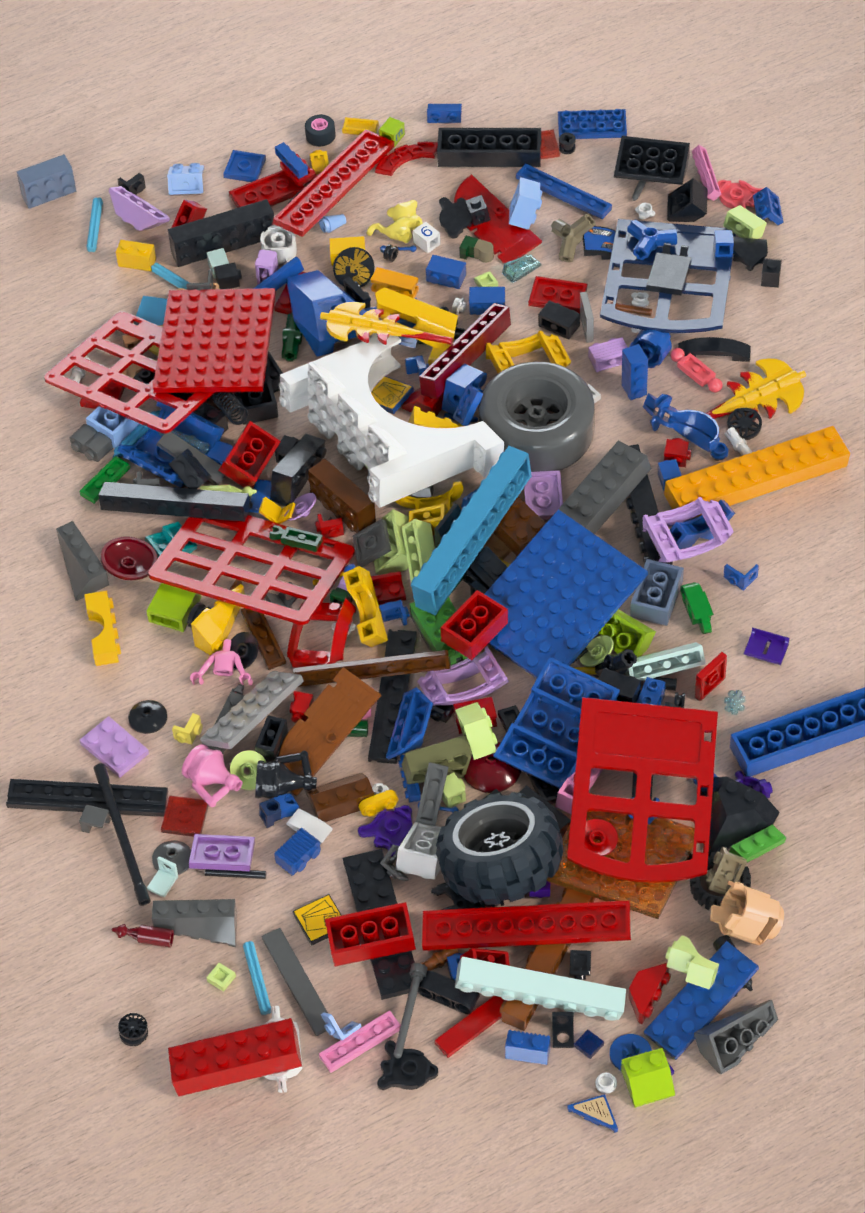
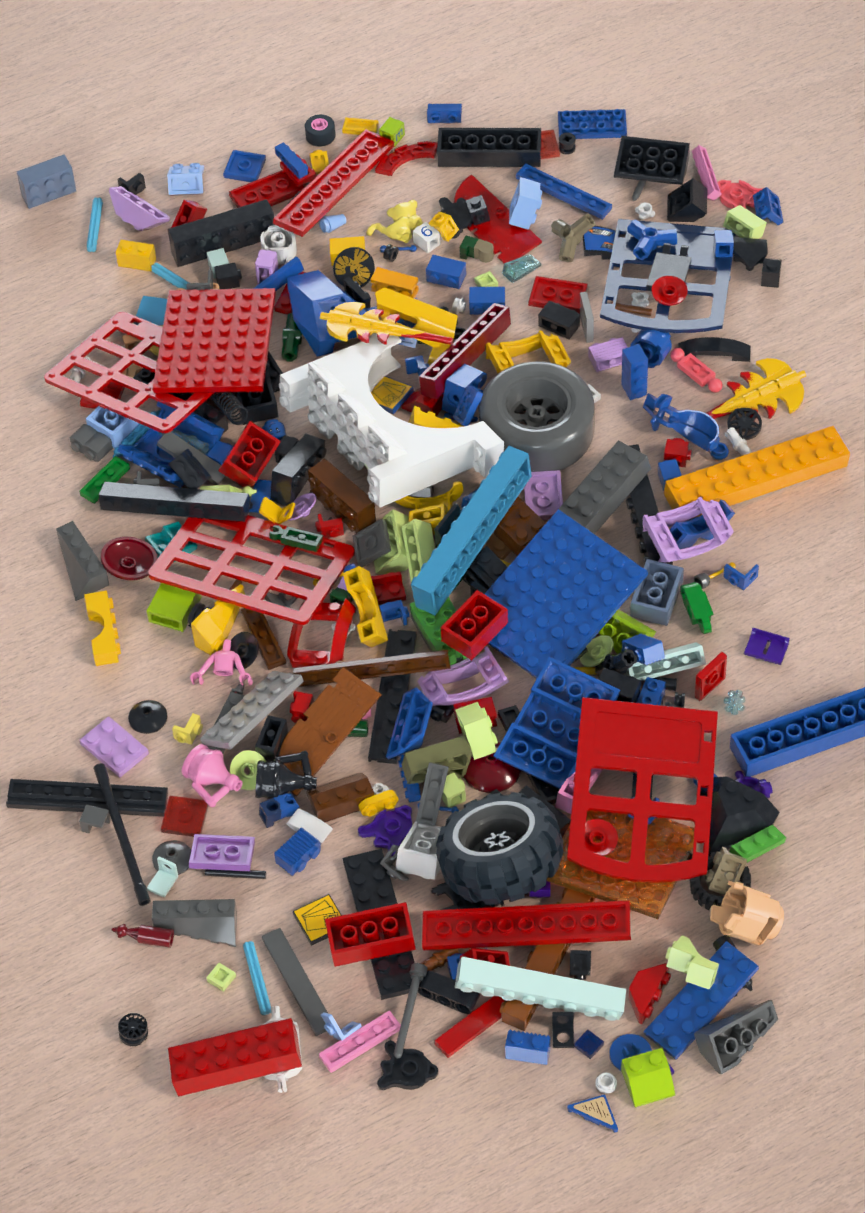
none -> blue head [262,419,287,441]
none -> yellow bracket [429,212,459,242]
none -> blue brick [622,634,665,666]
none -> red dish [651,276,688,306]
none -> dark grey hinge [694,562,736,589]

